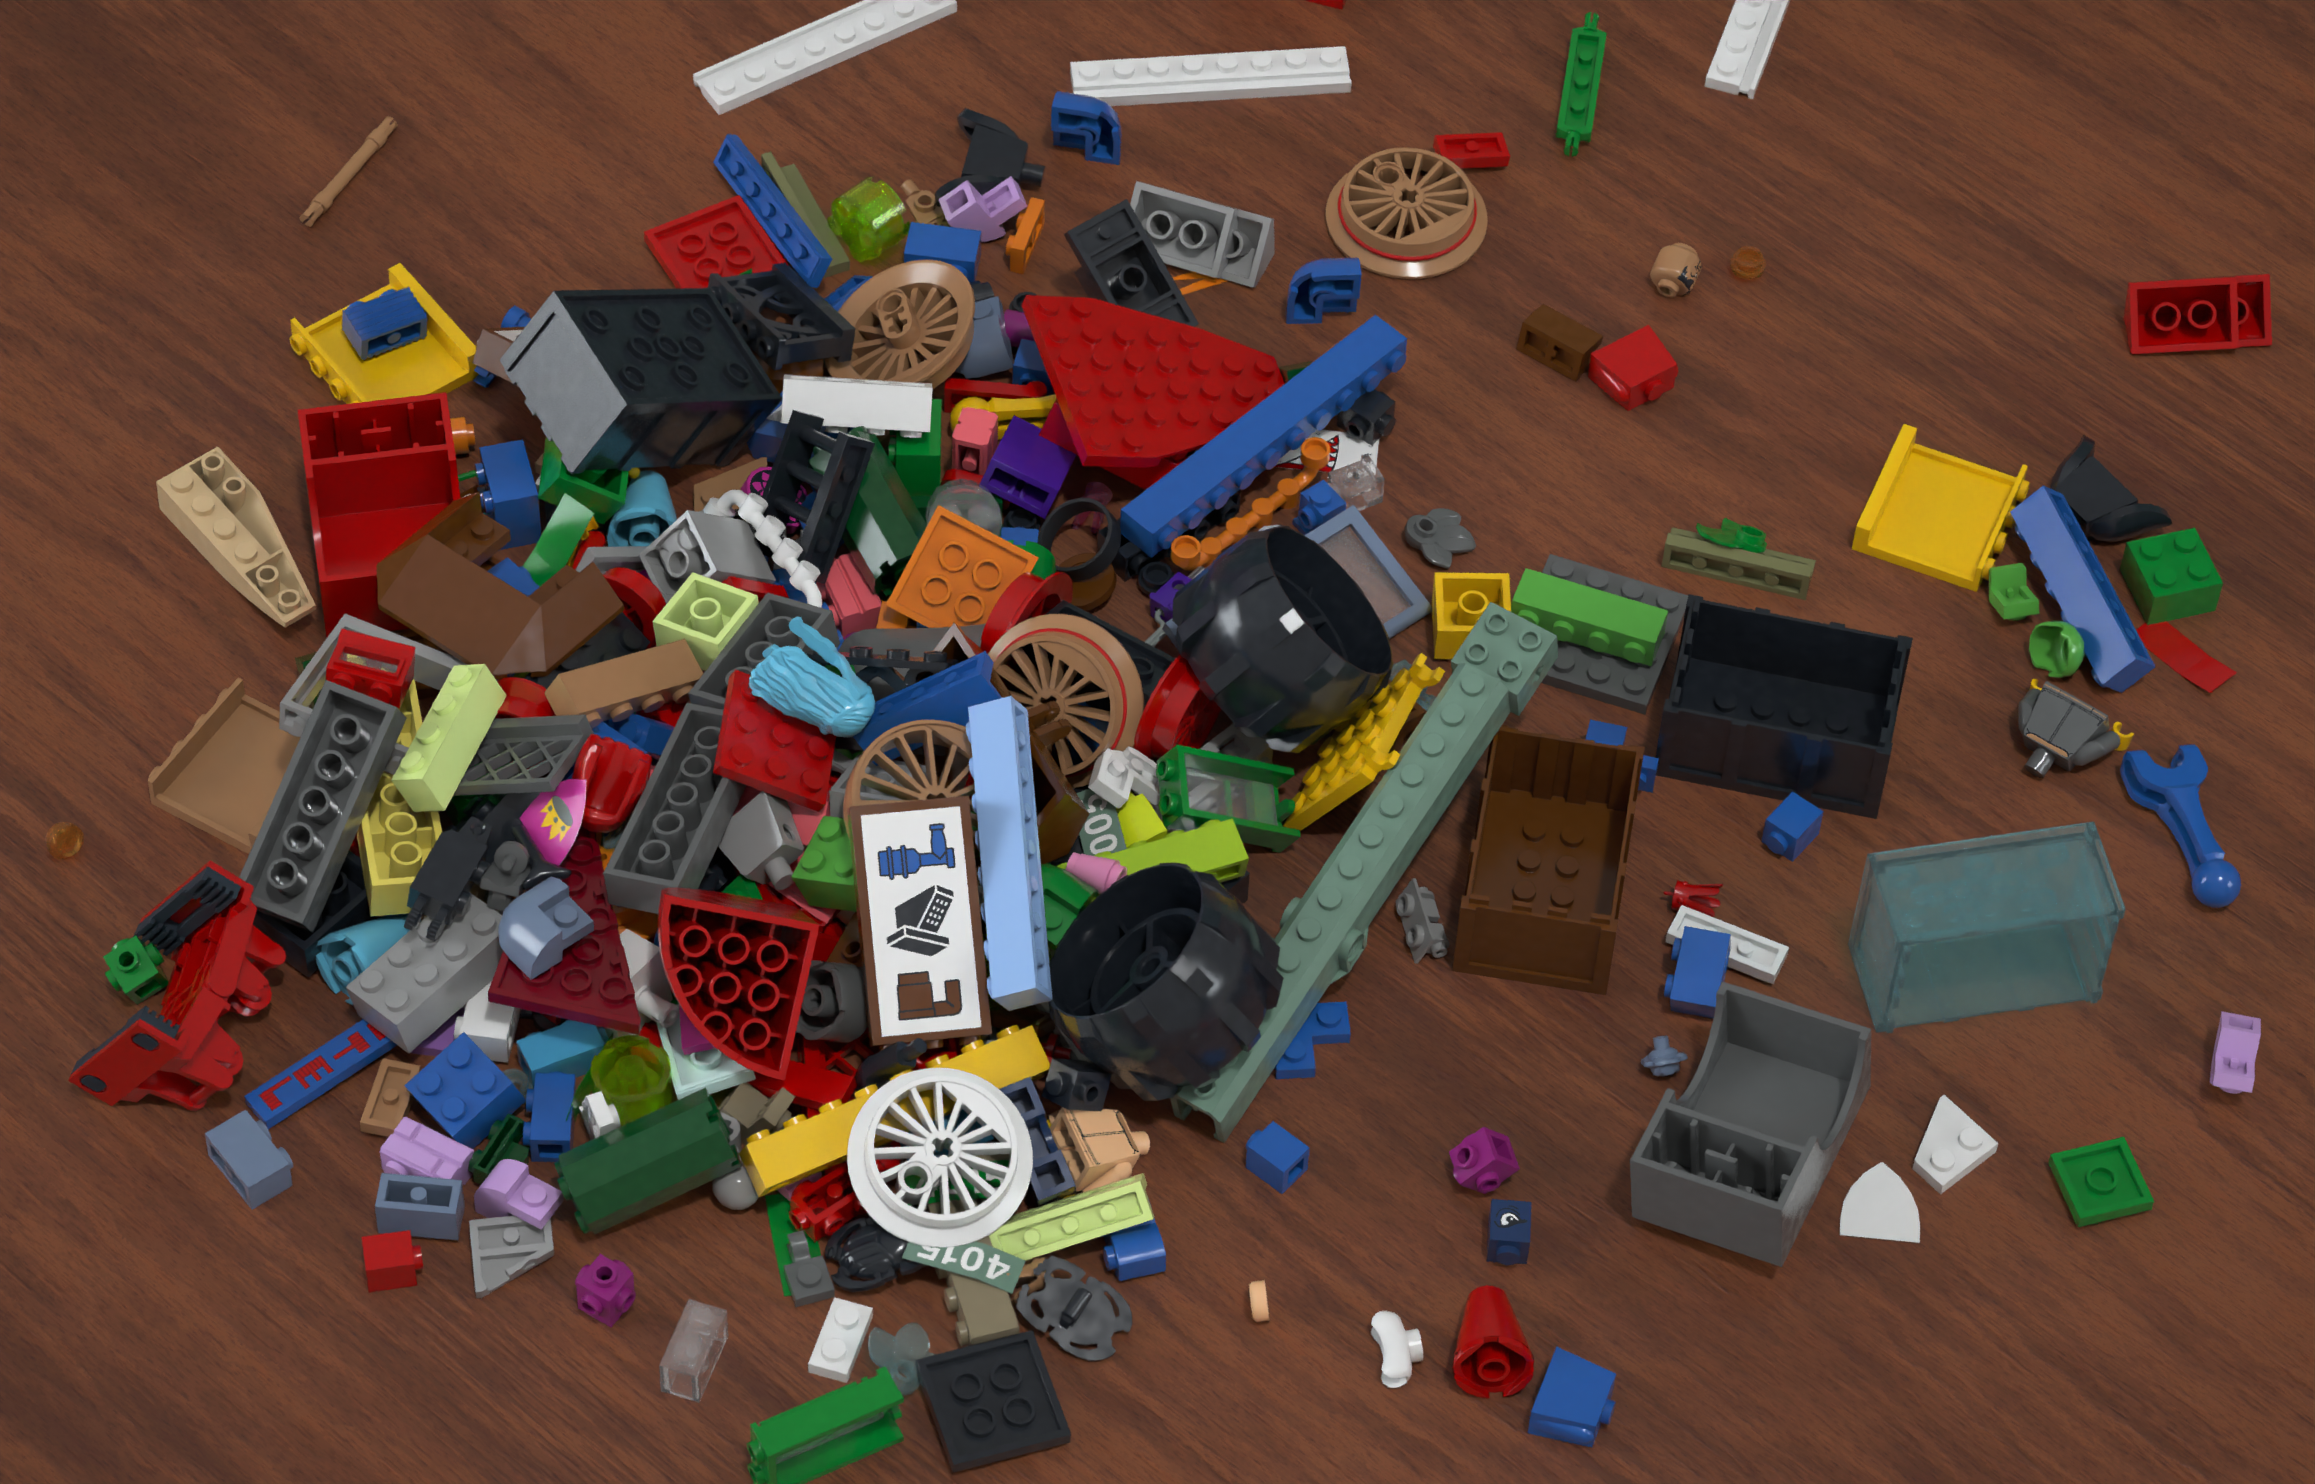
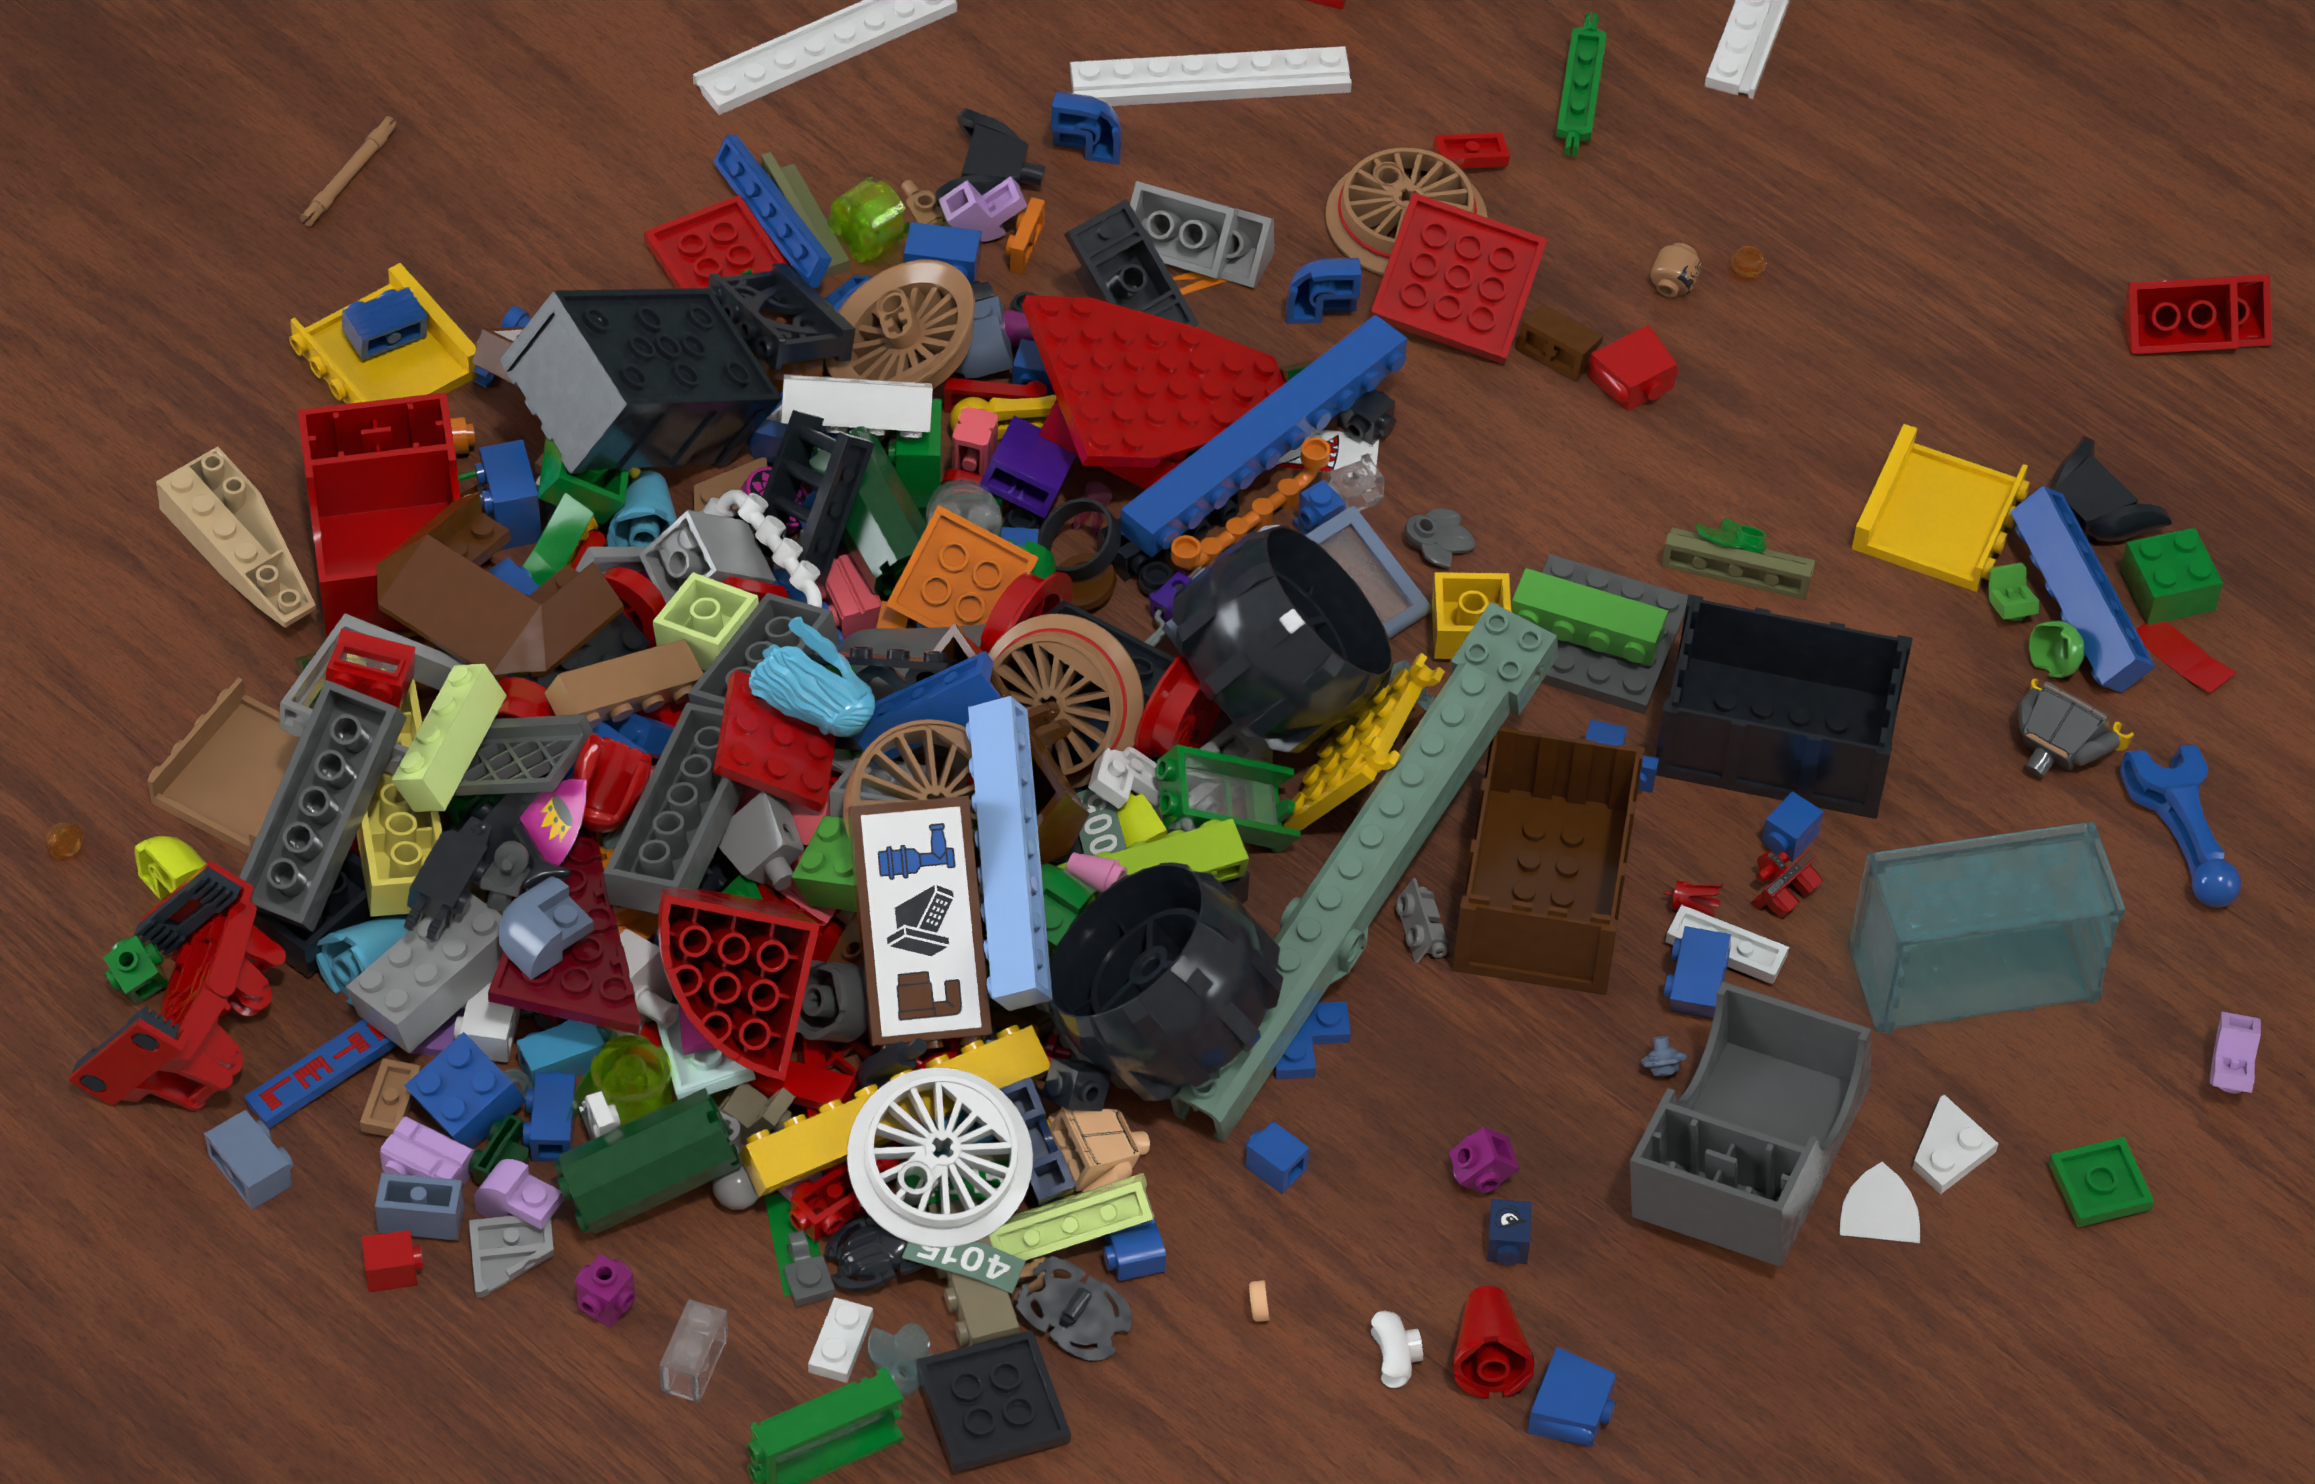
none -> neon yellow brick [135,836,207,900]
none -> red plate [1369,192,1547,365]
none -> red hips [1751,849,1823,919]

